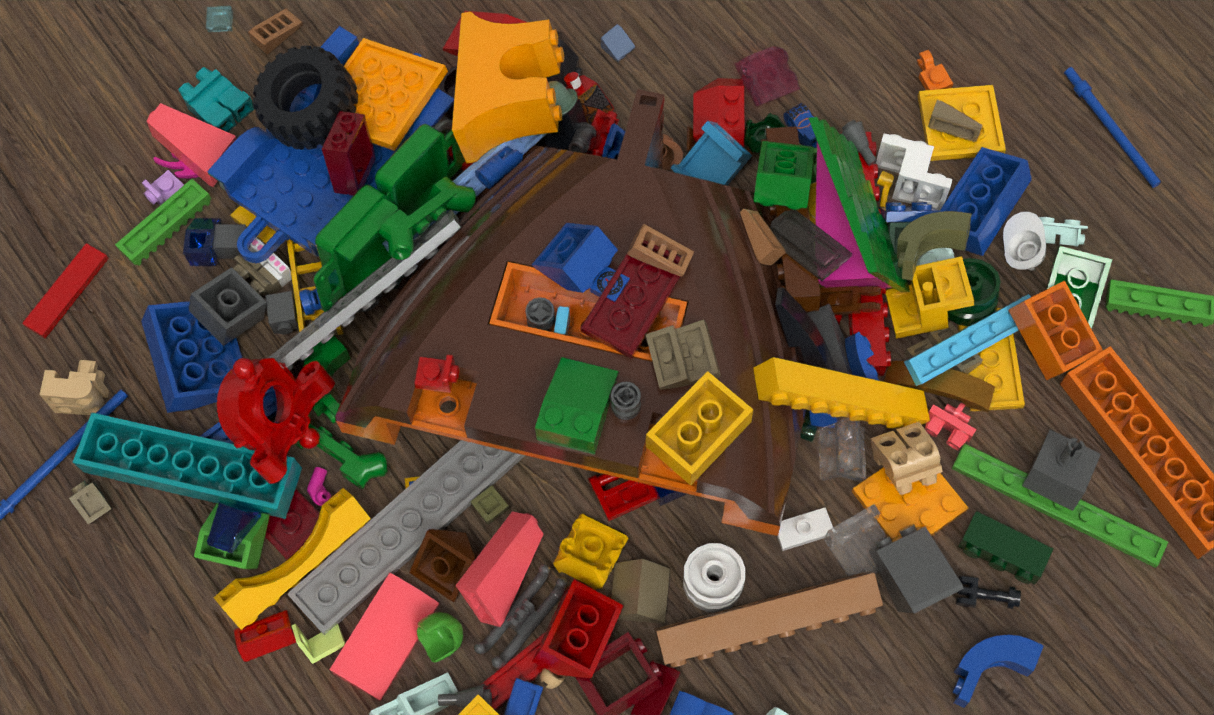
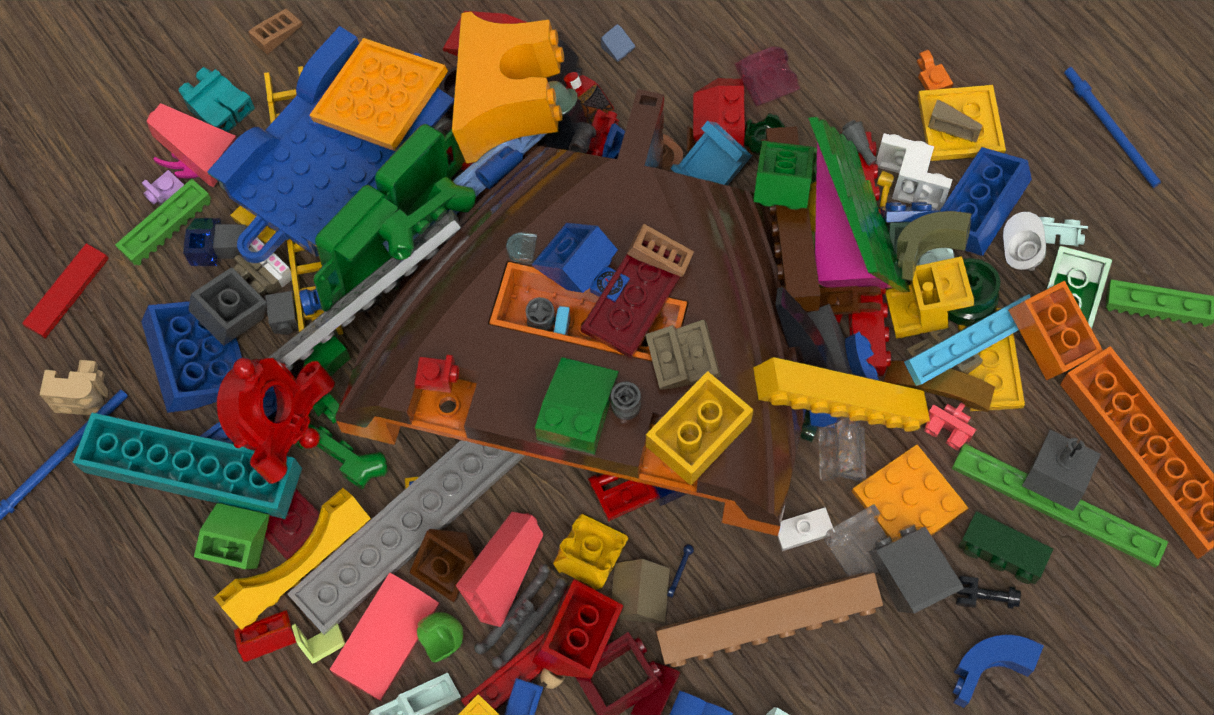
dark tan bracket [69,480,112,525] -> none
clear light blue tile [206,6,233,32] -> none
clear blue slope [207,503,261,553] -> none
black tyre [253,45,358,150] -> none
dark pink arm [307,467,331,506] -> none
dark red window [322,111,376,196] -> none
dark grey cone [438,683,492,708] -> none
olive plate [470,486,509,525] -> none
white wheel [683,543,745,612] -> none
medium nougat slope [740,209,786,265] -> none
clear smoke piece [769,209,852,281] -> none
blue leg [783,103,817,148] -> none
tan hips [871,422,943,495] -> none
none -> clear light blue tile [506,232,538,264]
none -> dark blue hinge [667,544,694,598]

